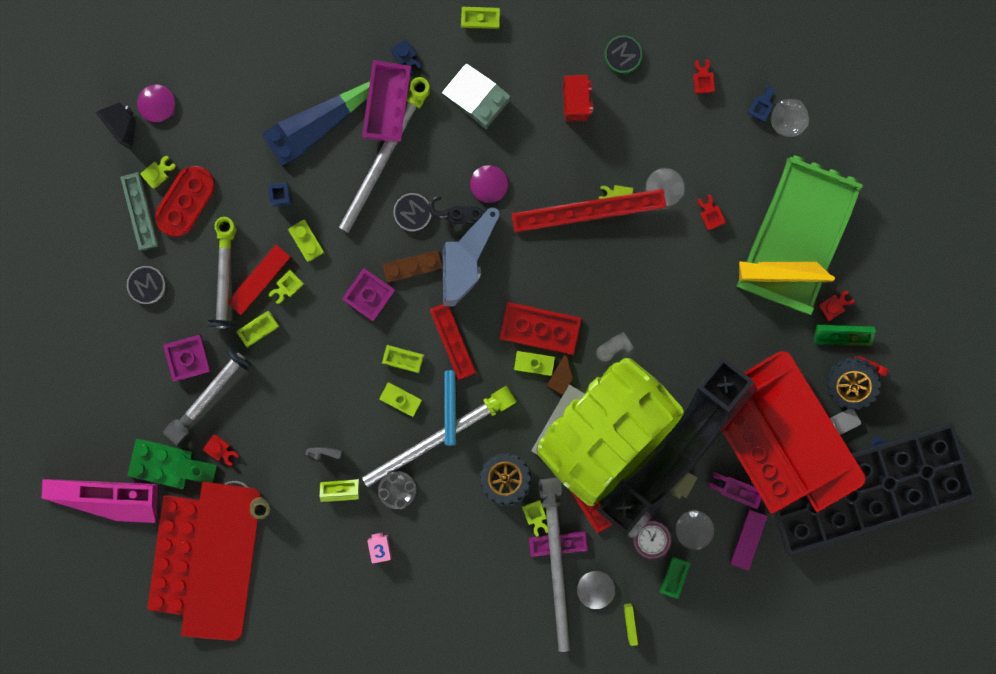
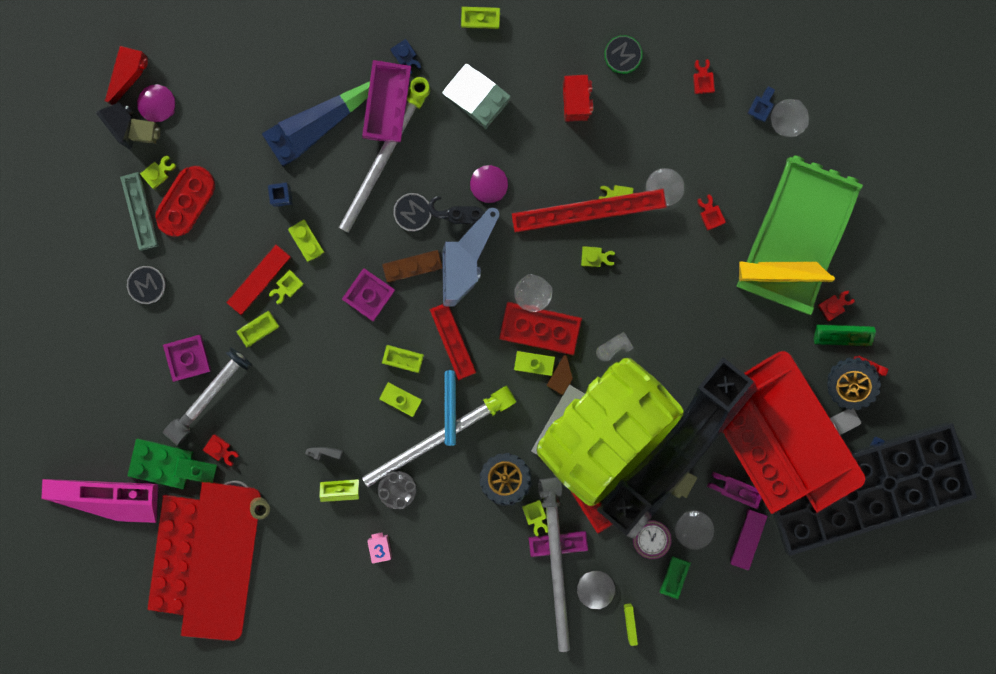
piece [207,217,237,329] -> none
none -> red slope [105,46,148,105]
none -> olive brick [129,119,160,144]
none -> clear dish [514,274,552,312]
none -> lime plate [581,246,615,267]

